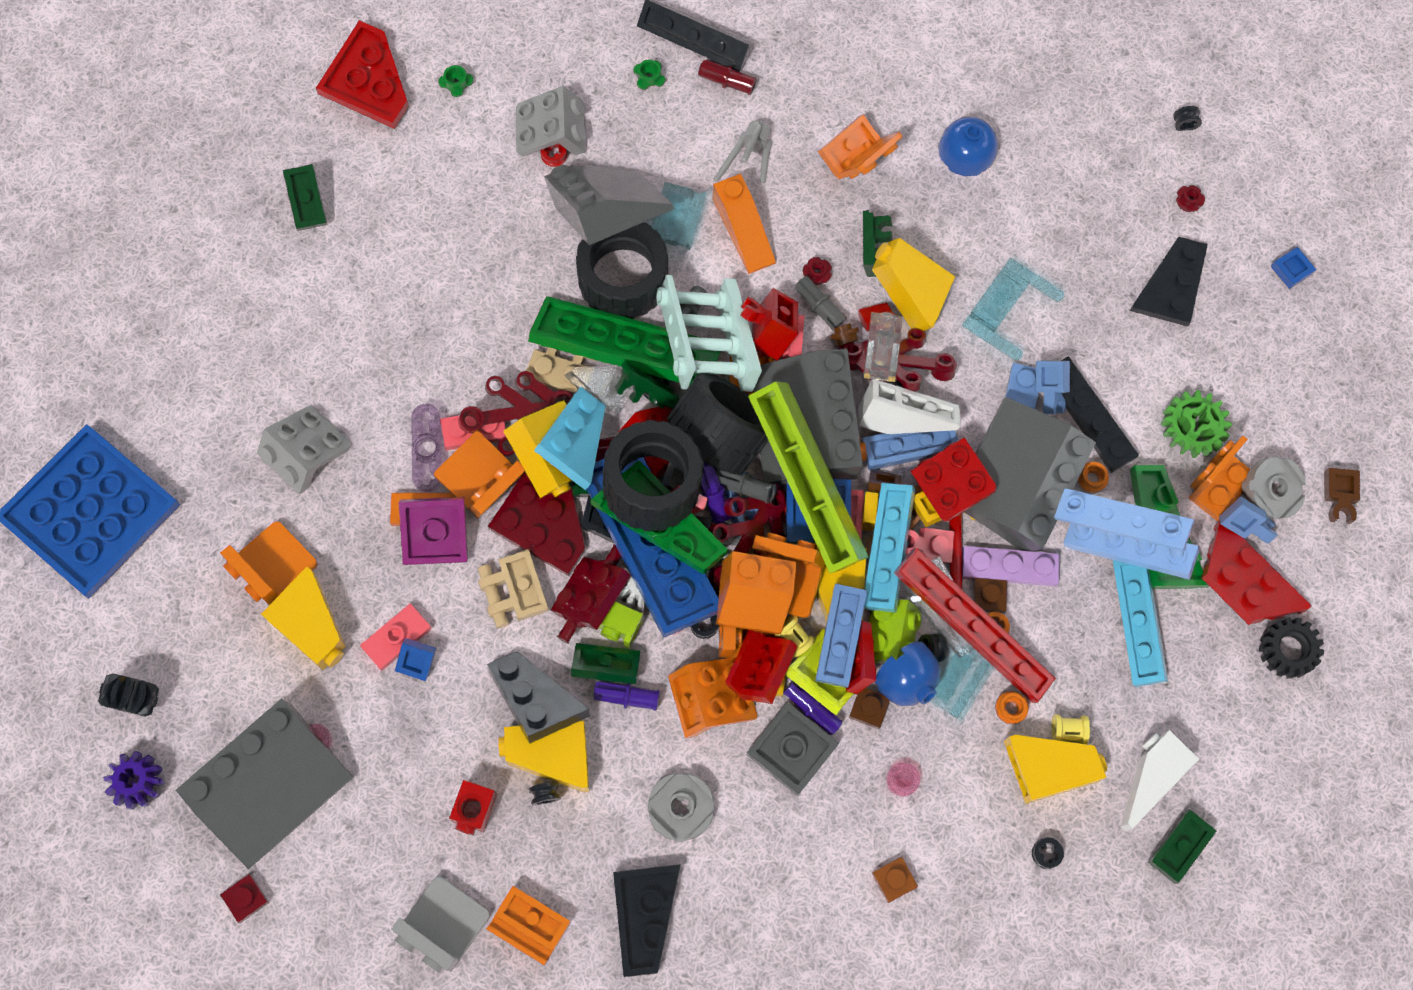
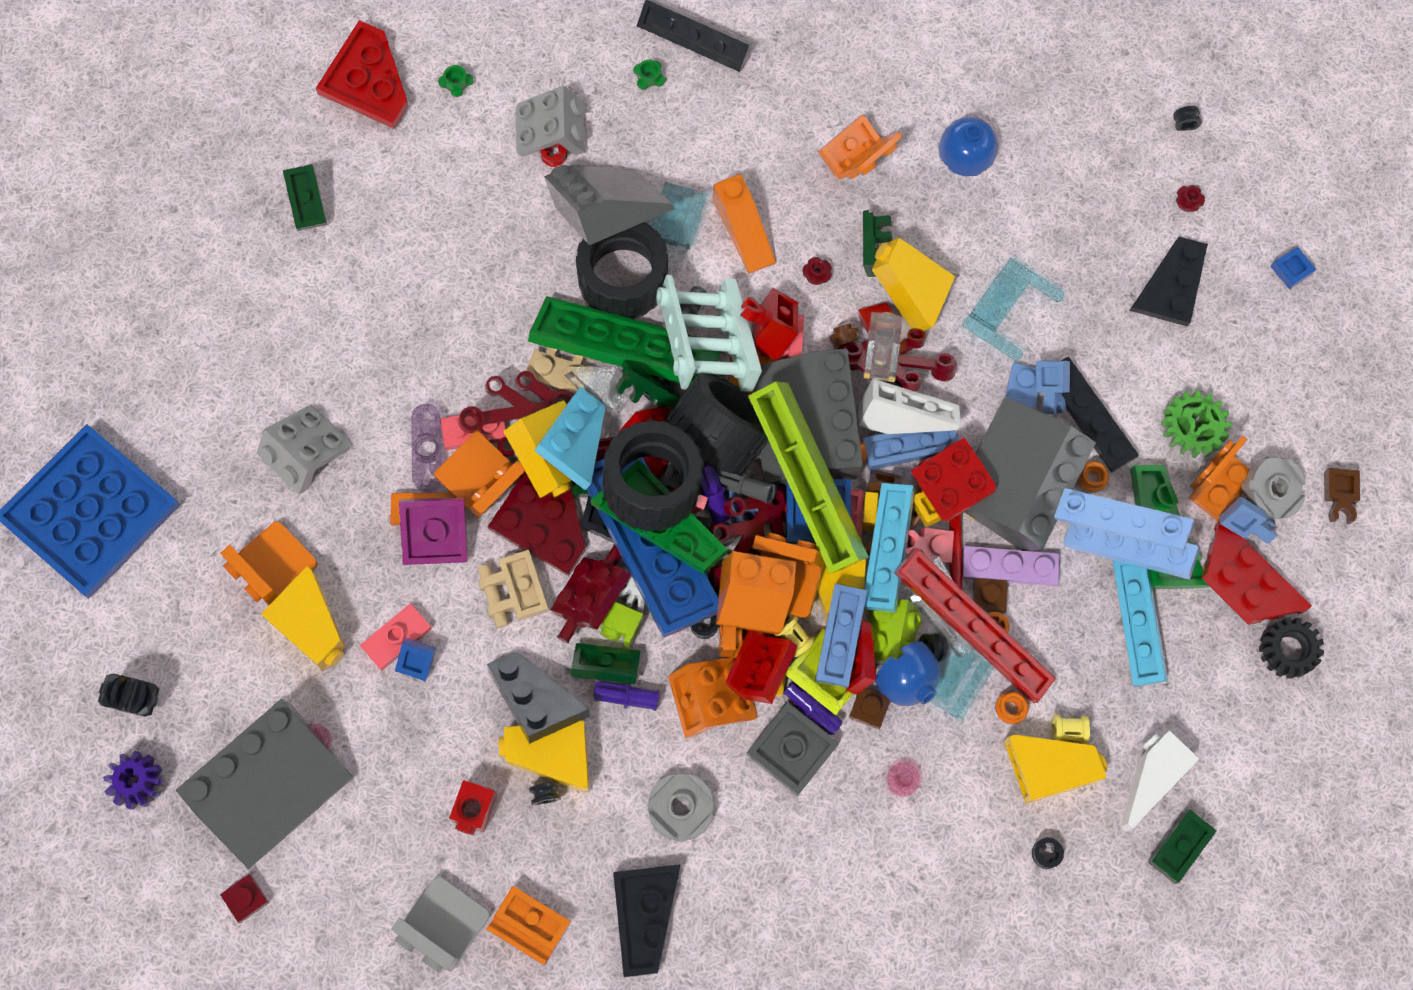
dark red axle [698,60,757,96] -> none
light grey plant [714,121,772,183] -> none
dark grey axle [795,276,847,331] -> none
dark orange plate [872,857,918,903] -> none

